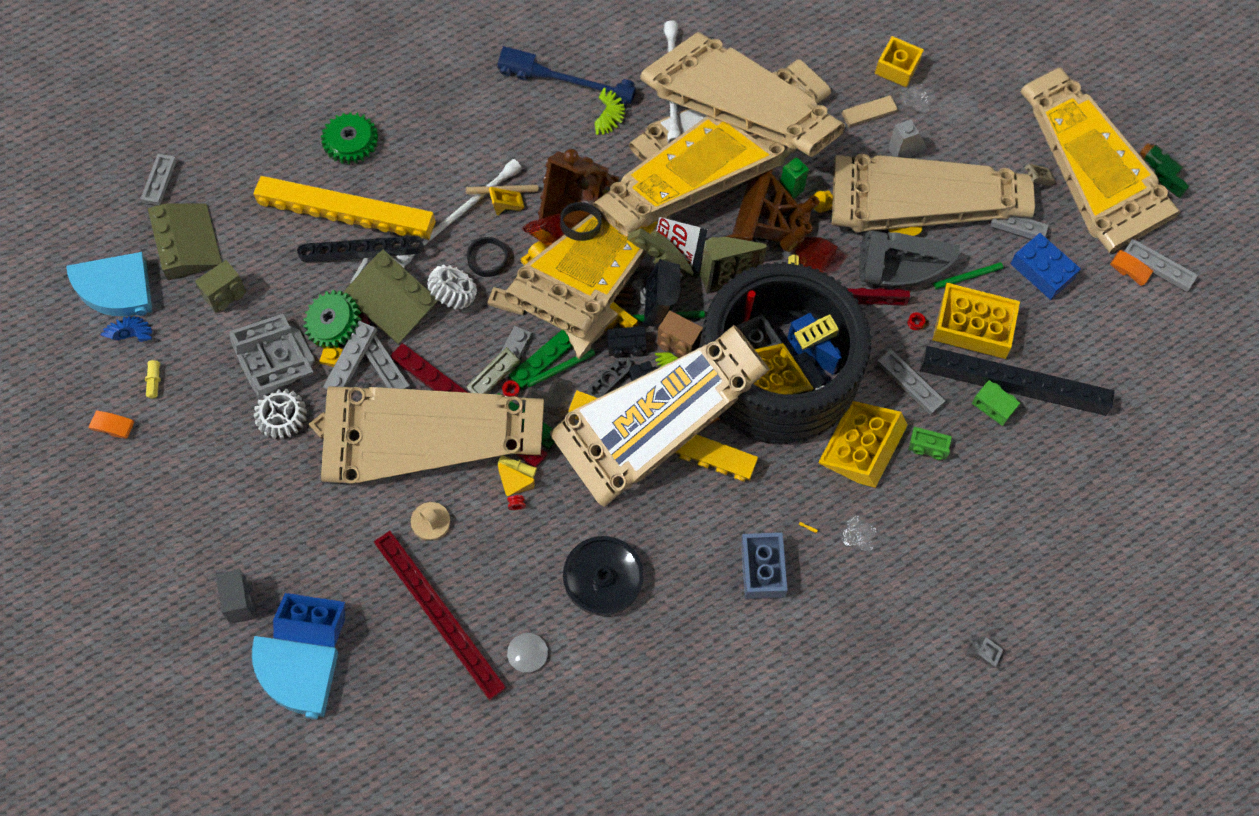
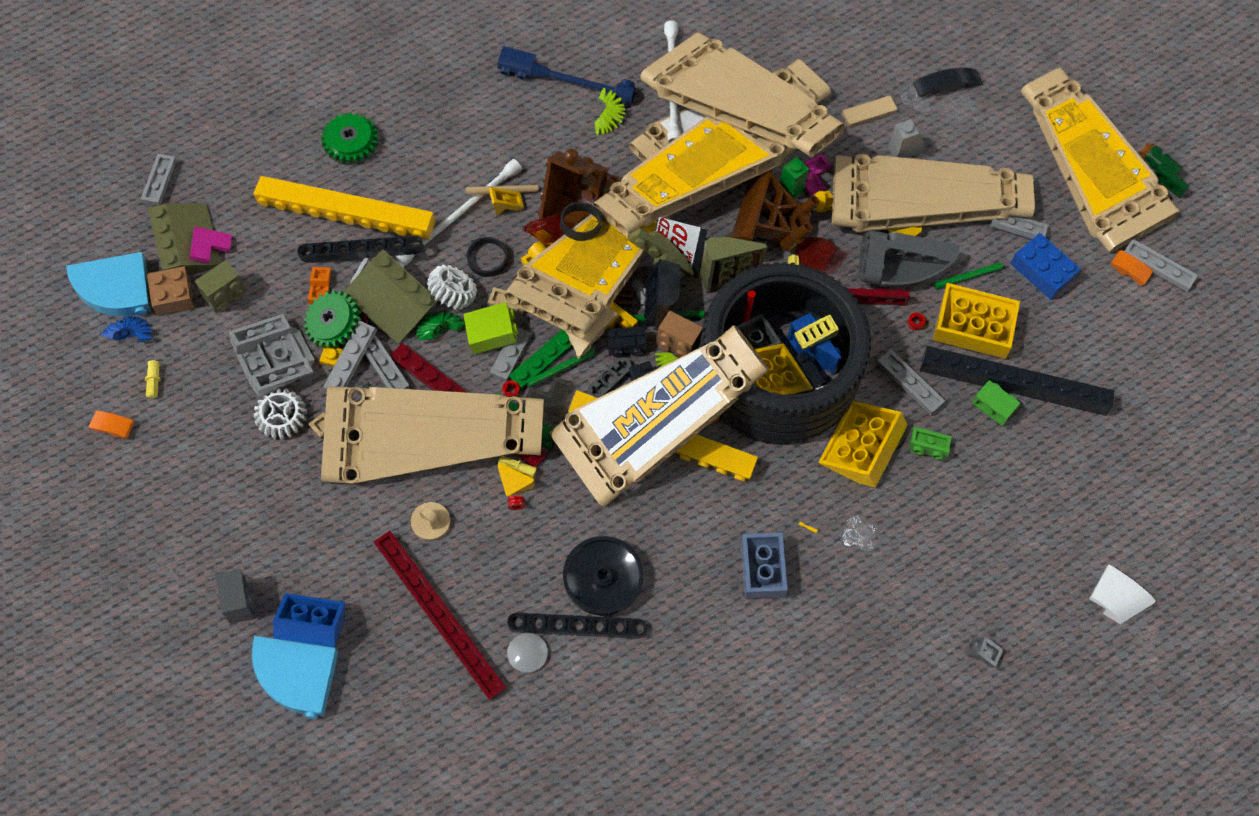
tile [466,347,521,394] -> none
yellow brick [875,36,924,87] -> none
dark tan tile [1025,163,1056,186] -> none
none -> medium nougat brick [147,266,195,316]
none -> dark pink tile [190,226,232,264]
none -> orange slope [307,267,331,305]
none -> green hair [416,311,465,341]
none -> lime brick [463,302,519,354]
none -> black beam [507,612,647,639]
none -> dark pink tile [803,153,832,197]
none -> black slope [913,68,983,97]
none -> white slope [1089,565,1156,624]

